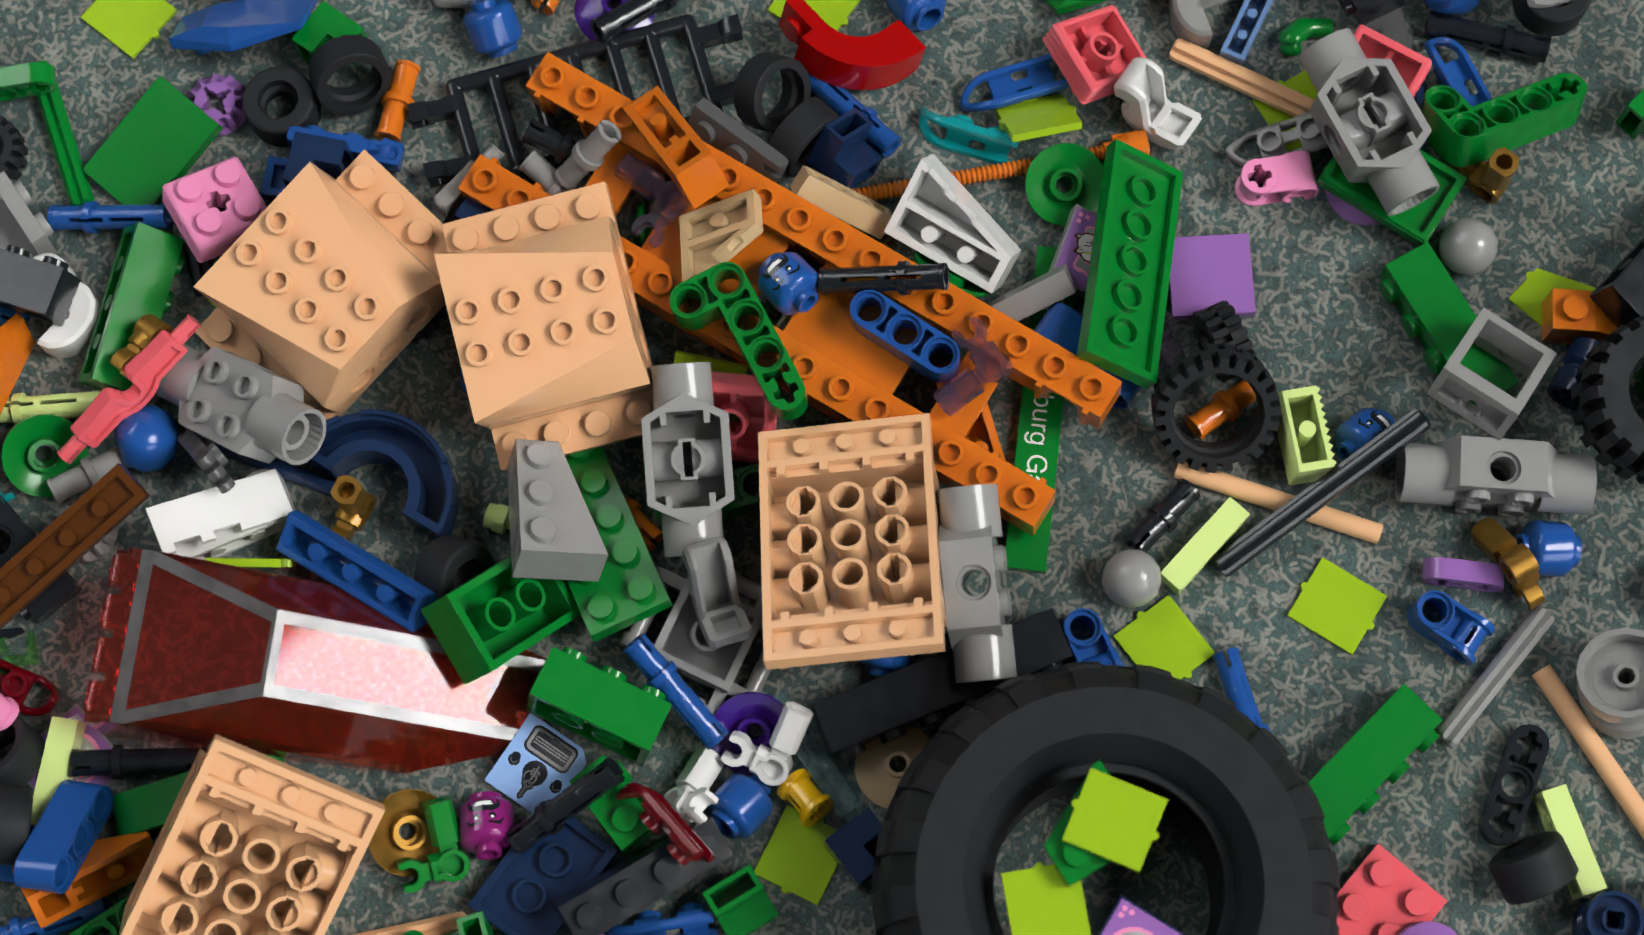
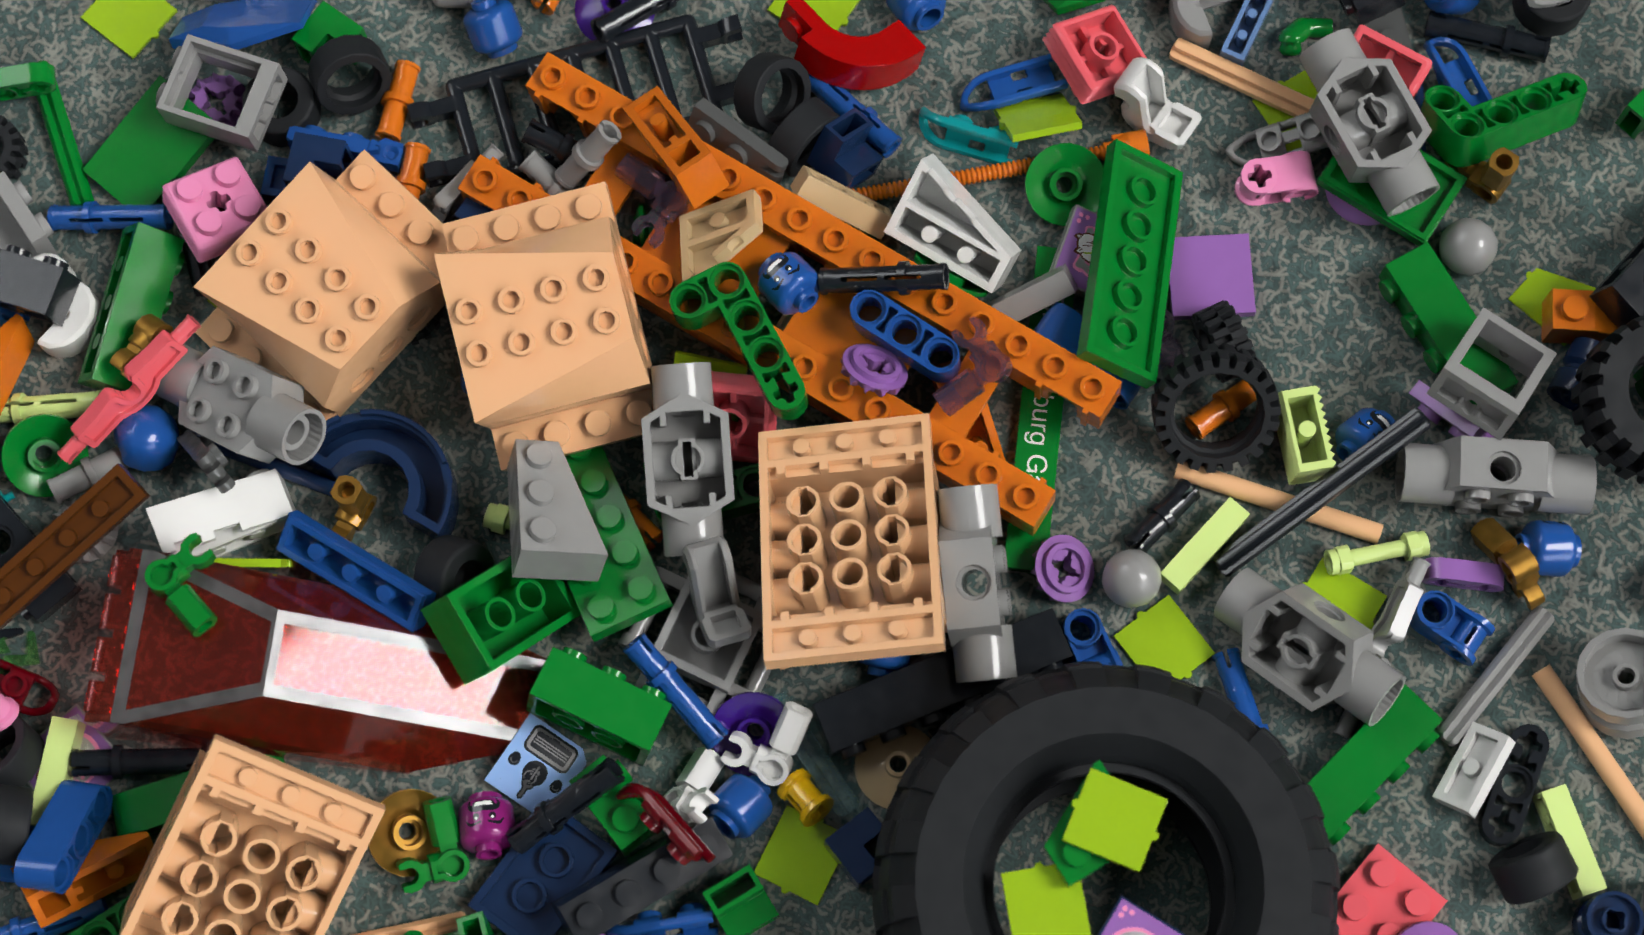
none -> green bar [145,533,217,638]
none -> light grey window [156,34,288,152]
none -> orange pin [395,142,431,200]
none -> medium lavender gear [840,344,908,397]
none -> medium lavender gear [1030,535,1094,604]
none -> light grey brick [1214,567,1406,727]
none -> yellowish green bar [1324,531,1430,575]
none -> light grey piece [1334,556,1431,740]
none -> medium lavender wing [1409,380,1495,438]
none -> white plate [1432,721,1516,818]

